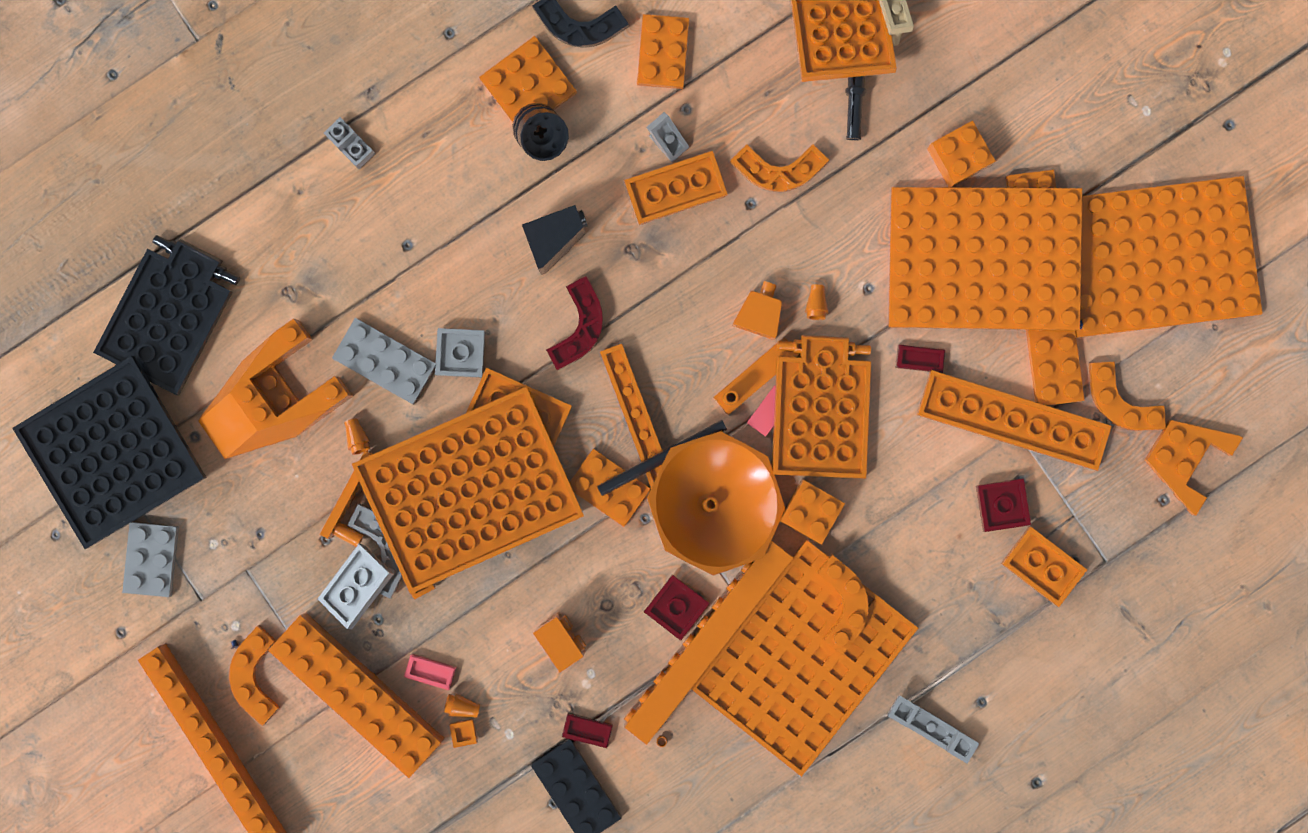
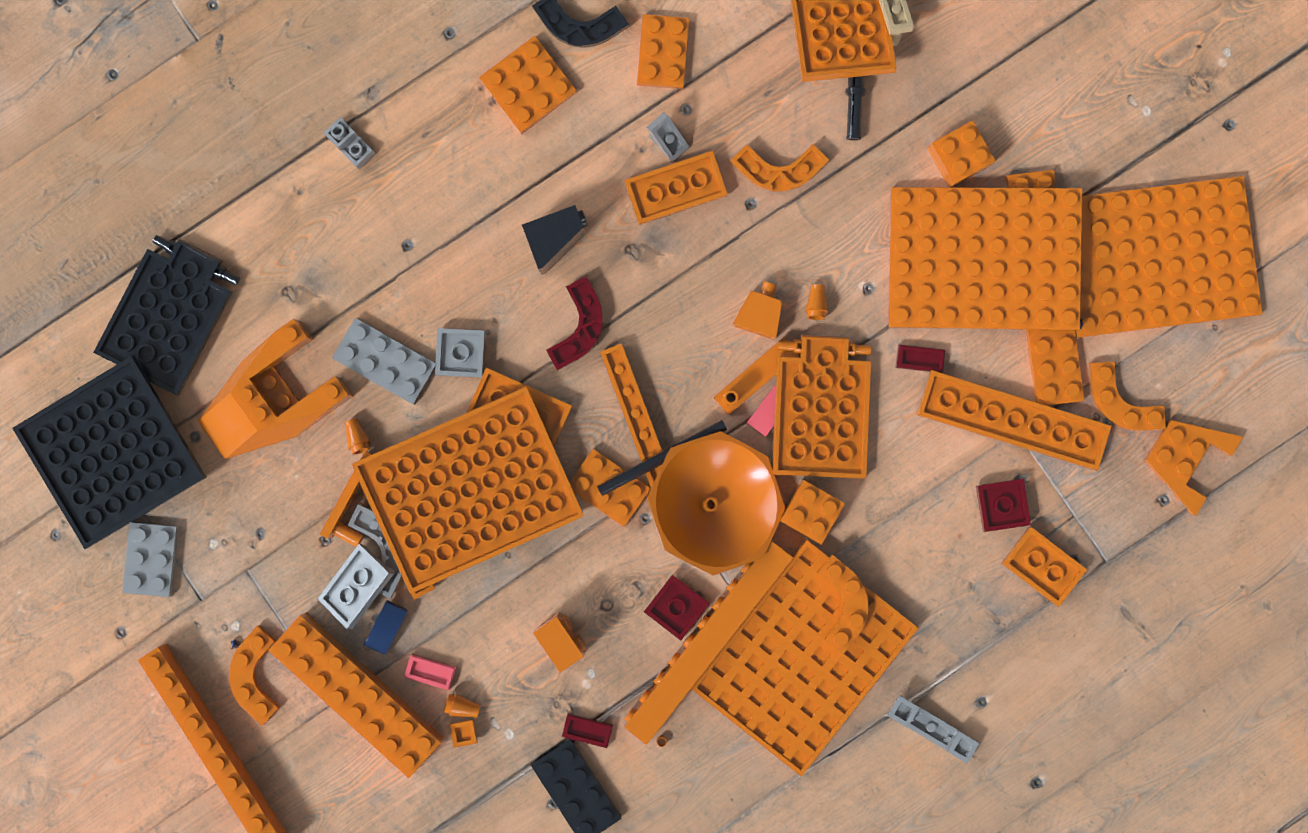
black wheel [512,103,569,161] -> none
none -> dark blue slope [364,600,408,655]

